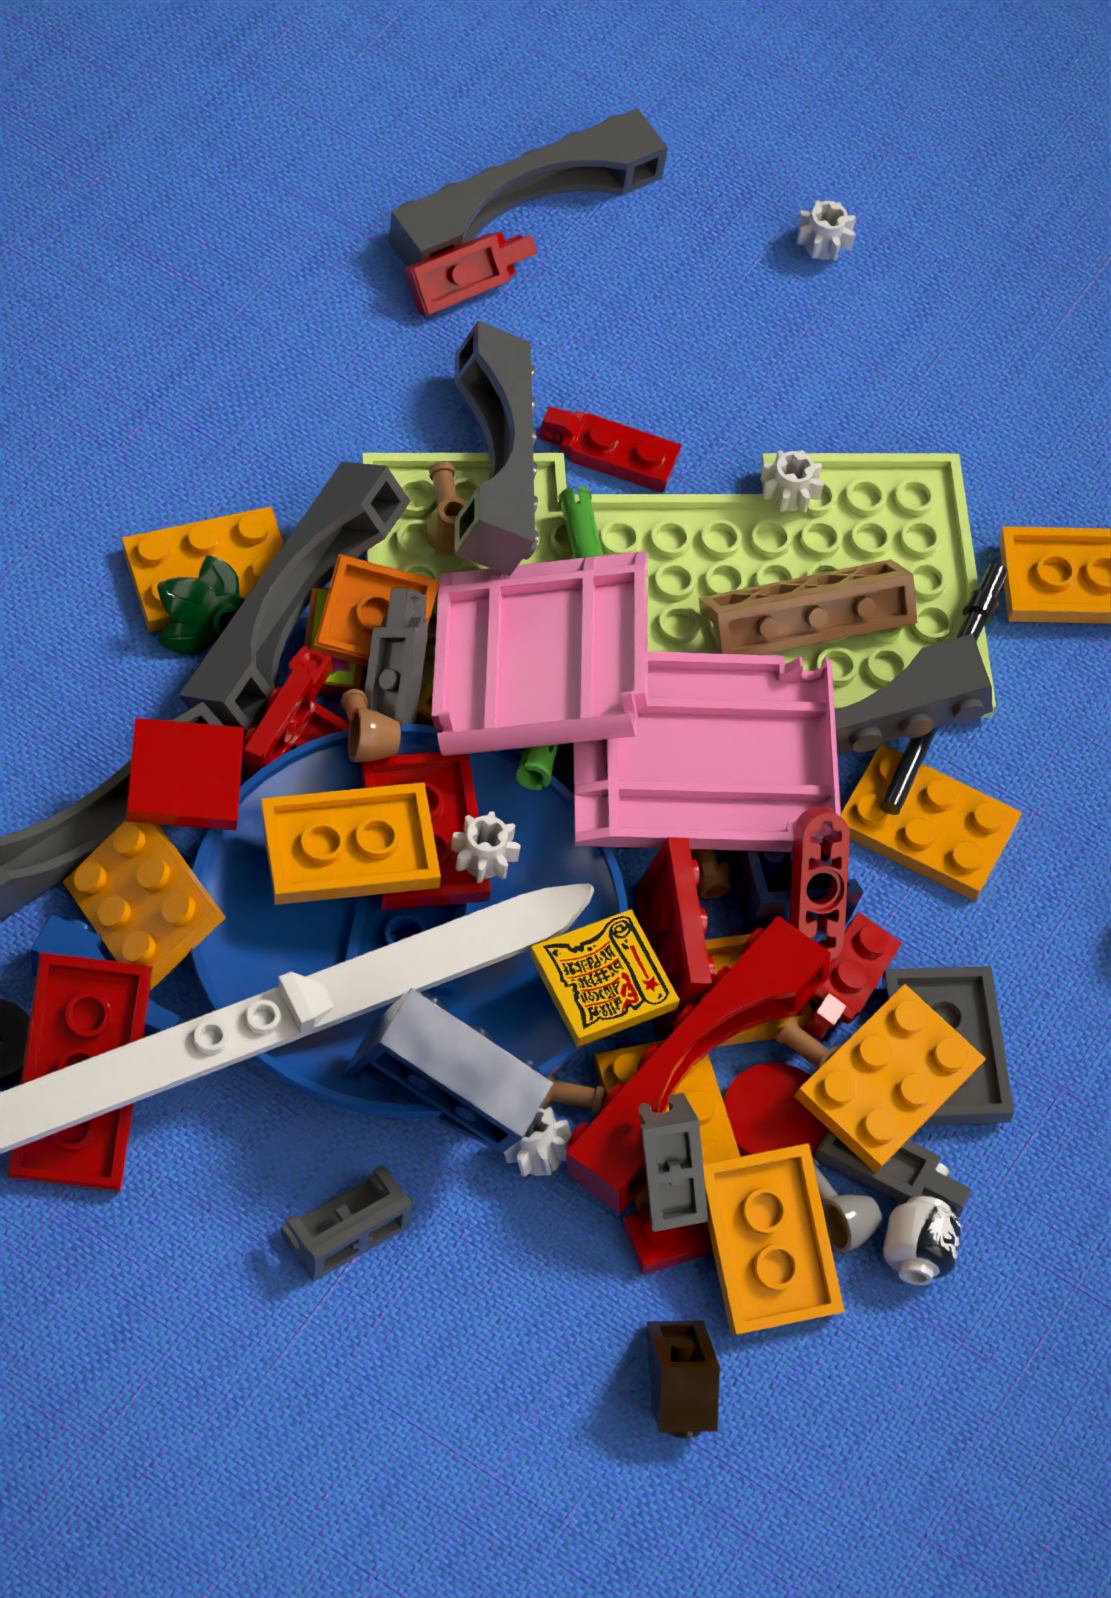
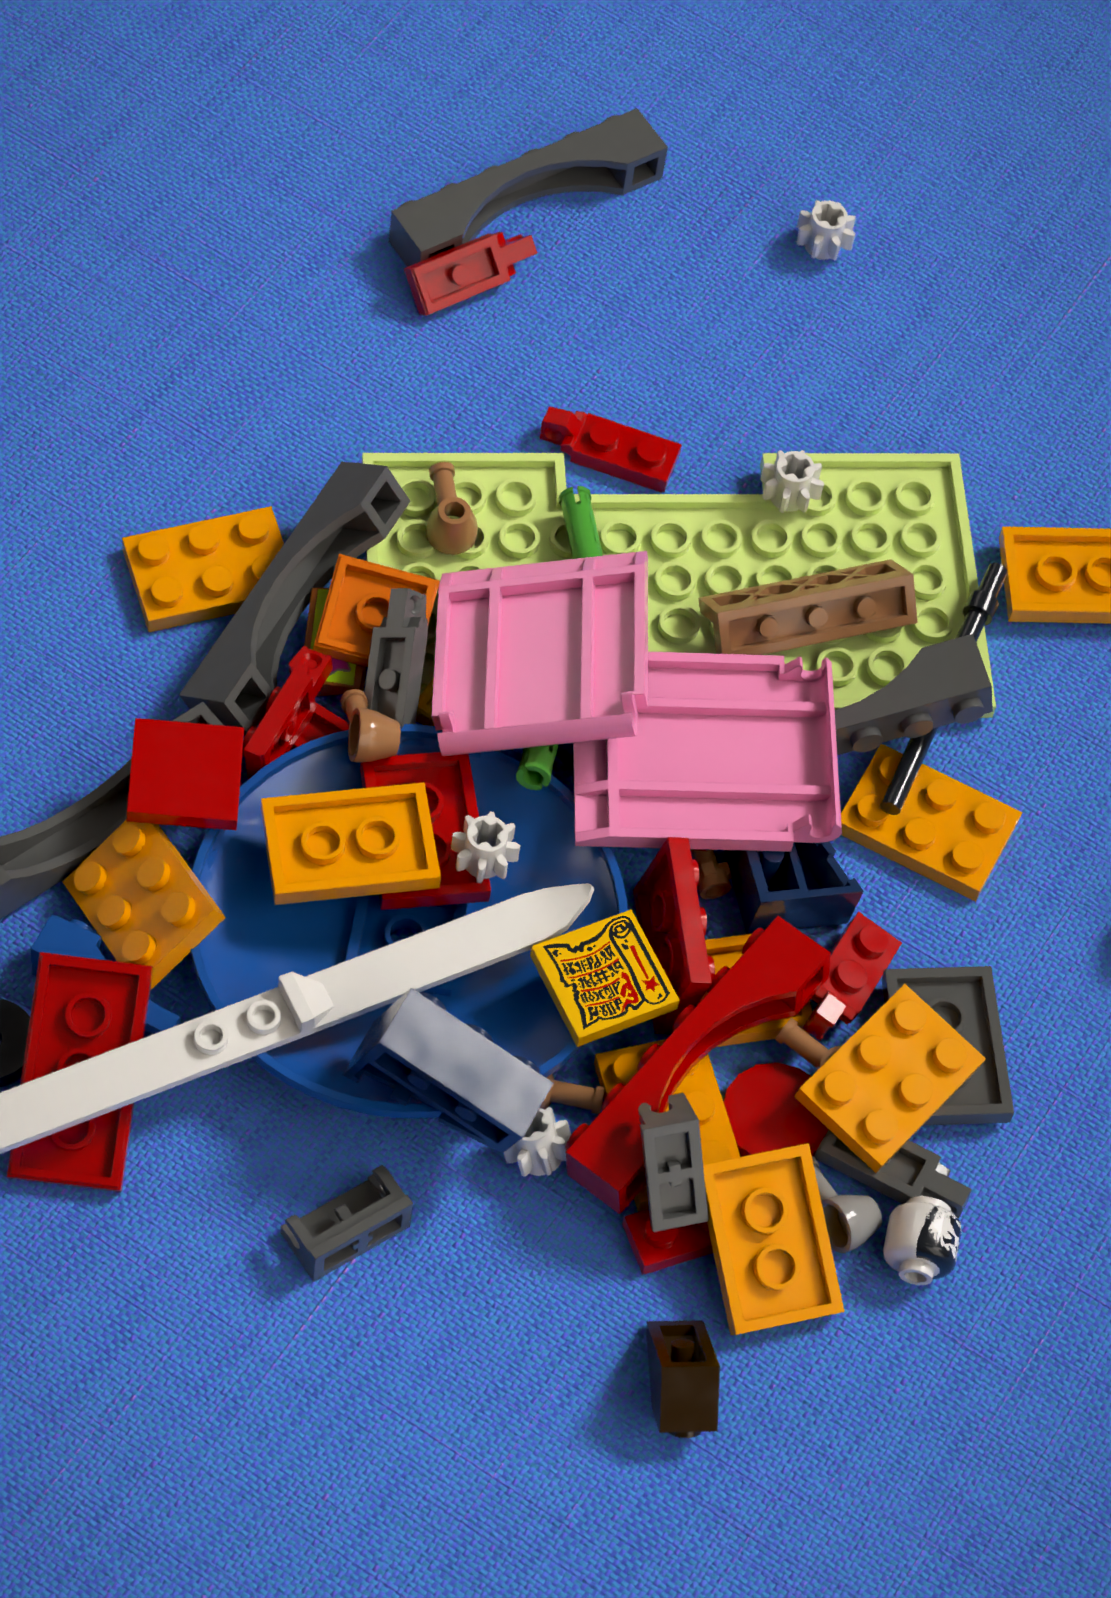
dark green plate [157,555,245,654] -> none
dark grey arch [455,320,539,576] -> none
red beam [789,806,850,963] -> none

